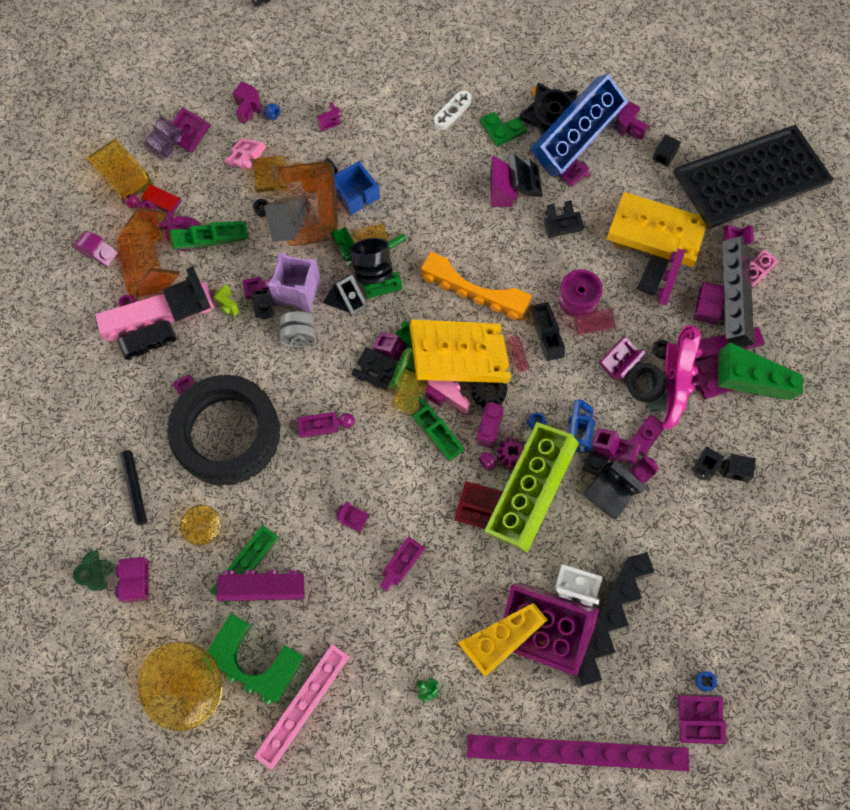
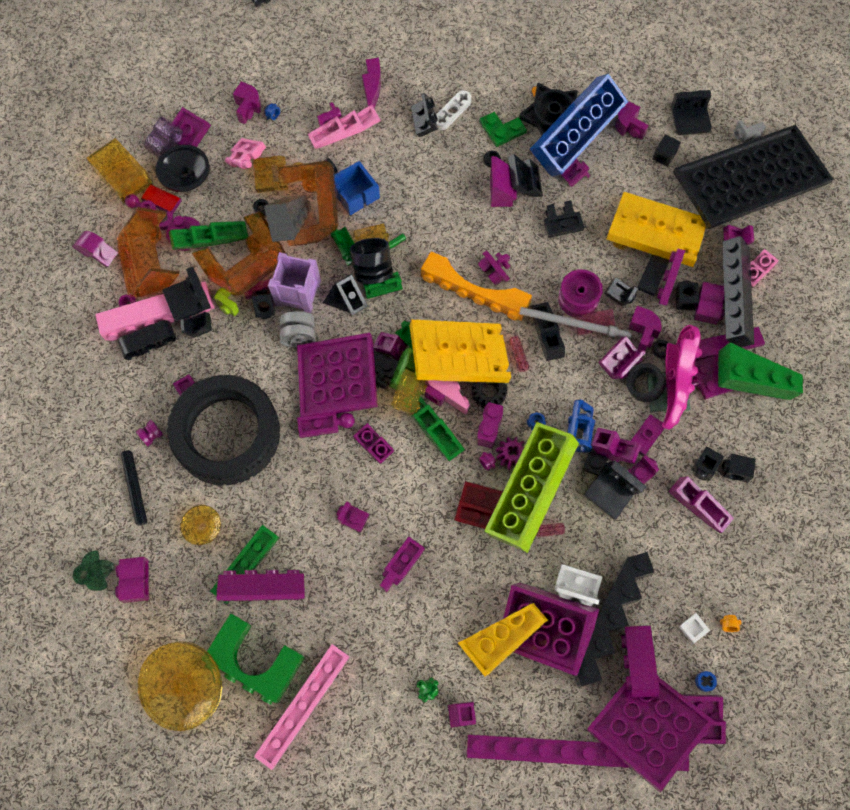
none -> magenta wheel [136,420,164,447]
none -> black dish [156,145,210,192]
none -> black bracket [180,312,212,338]
none -> clear orange windscreen [192,211,286,296]
none -> magenta plate [297,333,378,417]
none -> bright pink slope [308,105,381,149]
none -> magenta slope [353,423,395,464]
none -> magenta slope [362,57,381,108]
none -> black bracket [411,93,438,137]
none -> magenta slope [448,702,476,728]
none -> magenta hips [478,250,510,285]
none -> black plate [483,150,501,168]
none -> light grey bar [519,307,631,339]
none -> clear pink axle [536,523,565,537]
none -> magenta plate [587,677,714,793]
none -> black bracket [604,277,638,306]
none -> magenta brick [621,625,659,698]
none -> magenta brick [628,306,662,351]
none -> magenta slope [668,476,734,533]
none -> black bracket [671,90,712,135]
none -> black brick [675,280,699,311]
none -> white plate [678,613,710,644]
none -> light orange plate [720,615,742,632]
none -> light grey bracket [734,120,766,144]

